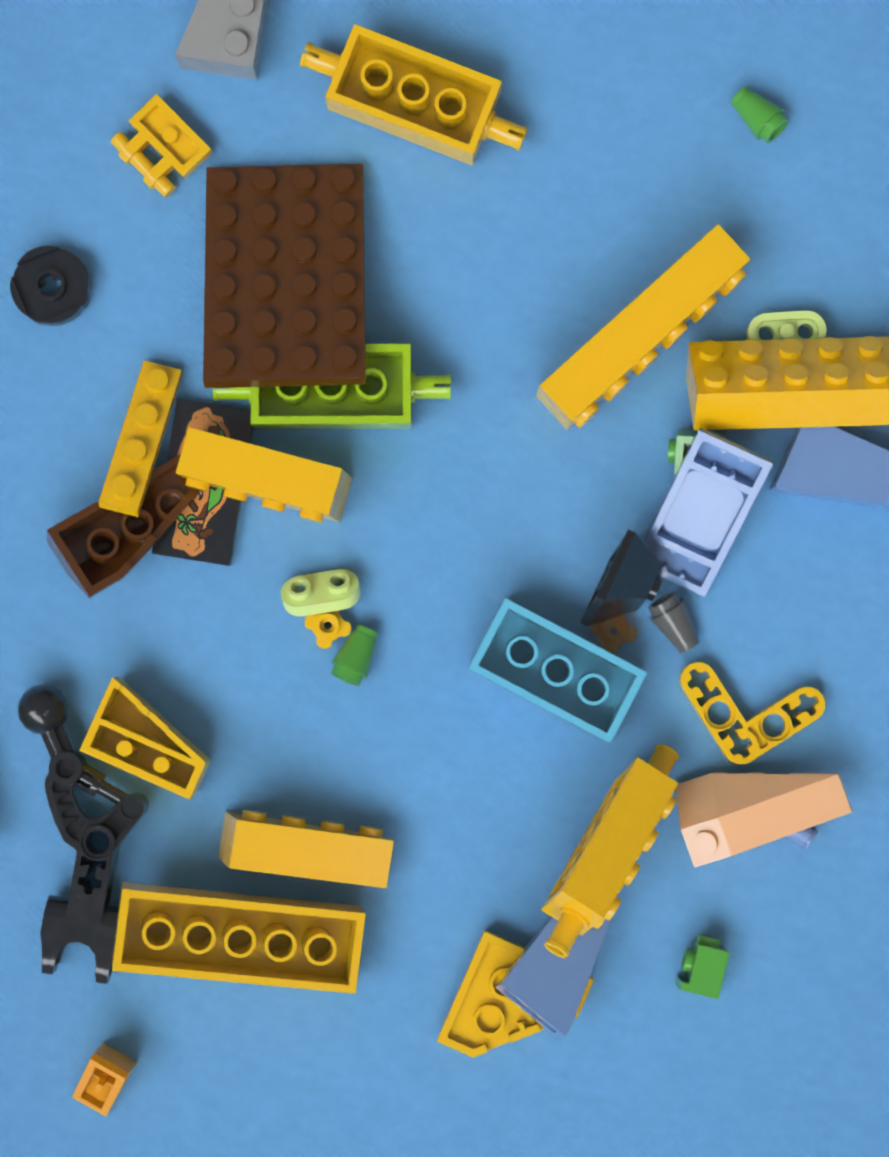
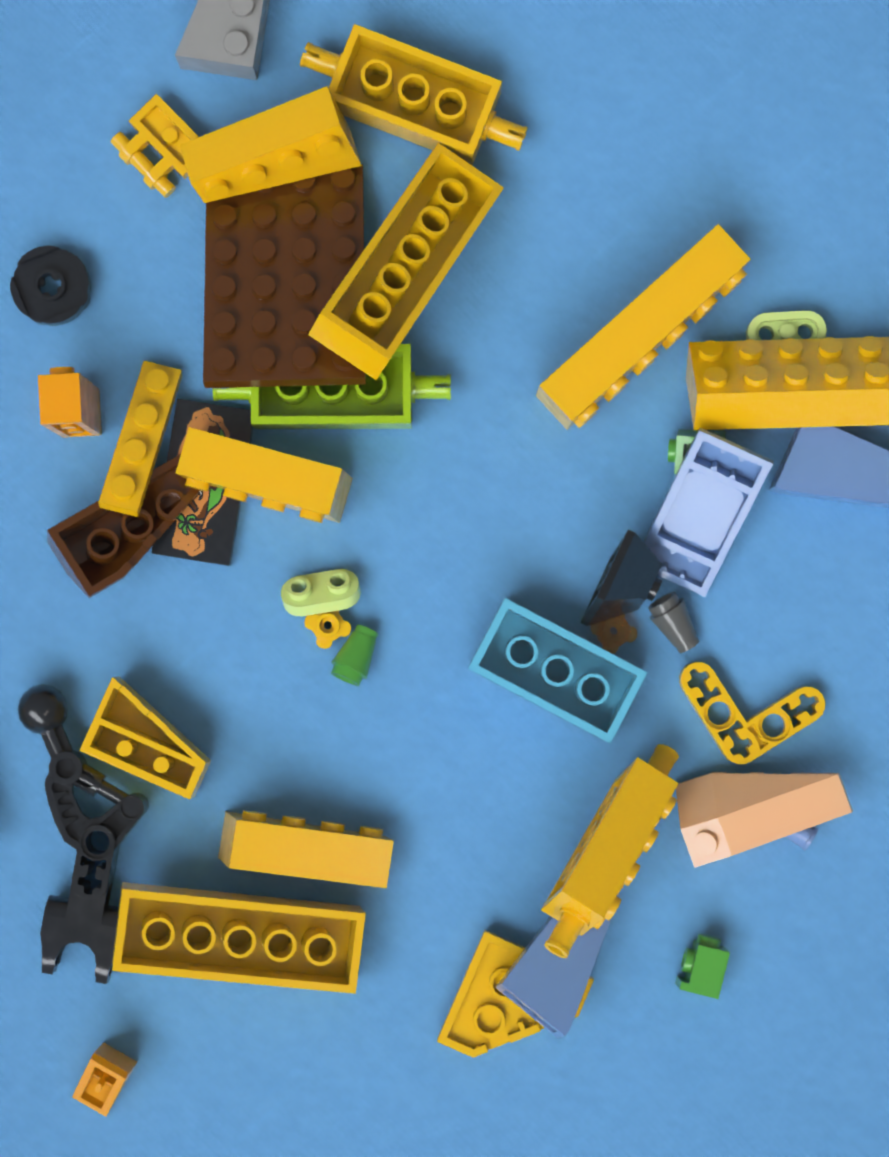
bright green cone [731,86,789,143] -> none
none -> light orange brick [38,367,102,438]
none -> yellow wedge [180,86,362,203]
none -> yellow brick [308,143,504,380]

